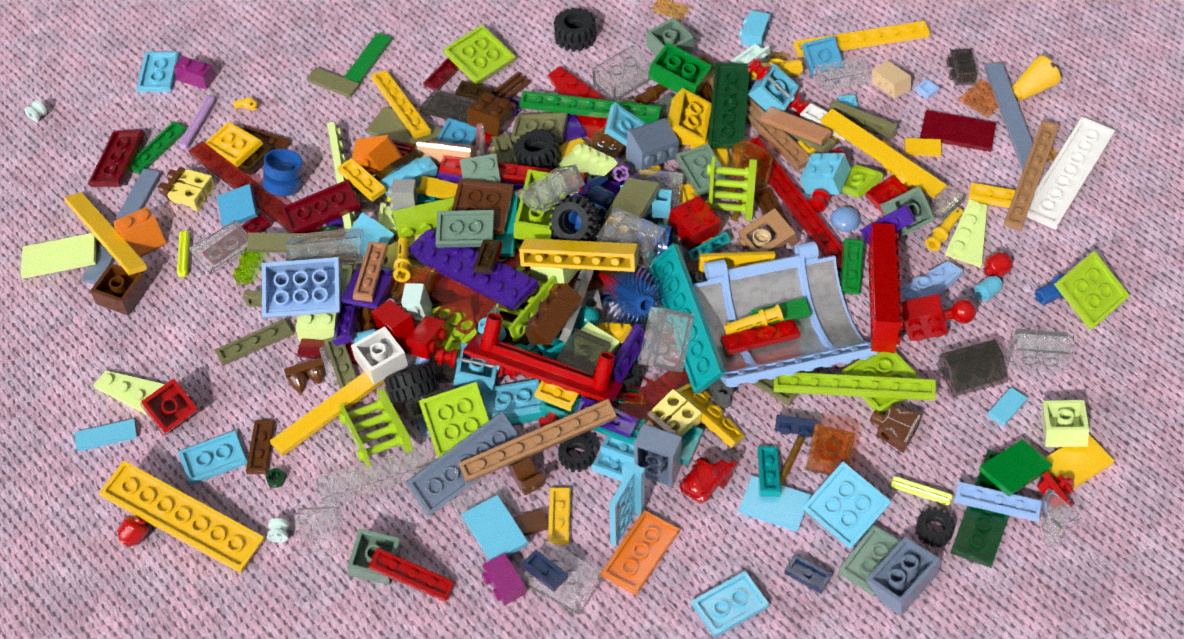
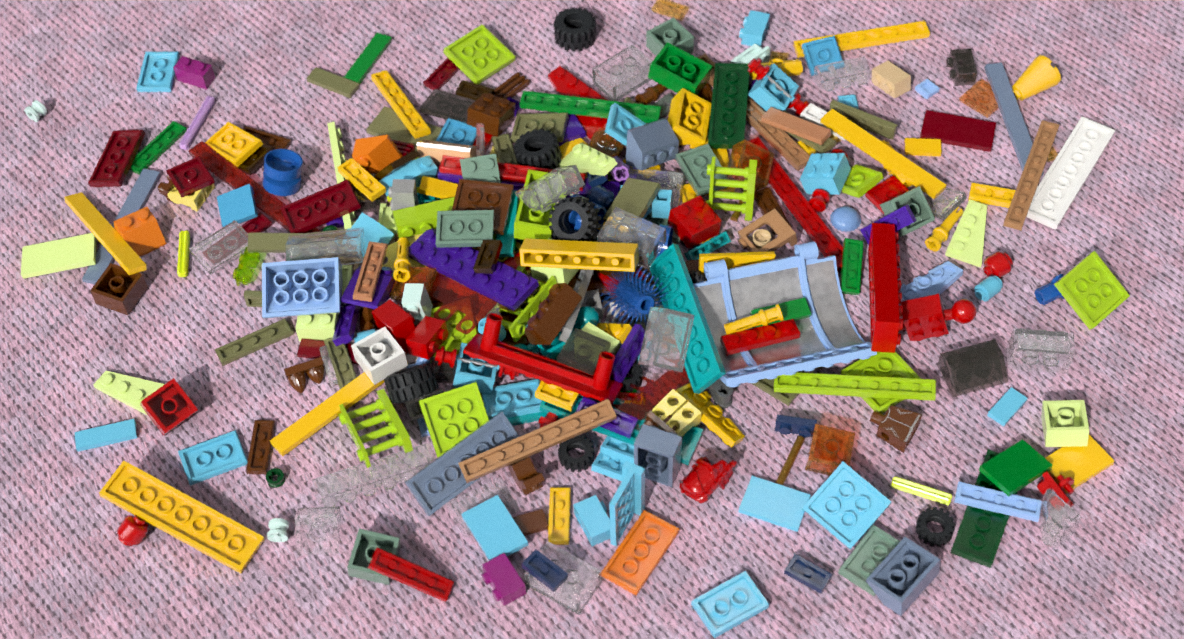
yellow arm [233,97,258,111] -> none
teal tile [757,446,781,497] -> none
none -> dark red tile [166,156,215,198]
none -> medium azure brick [573,495,610,546]

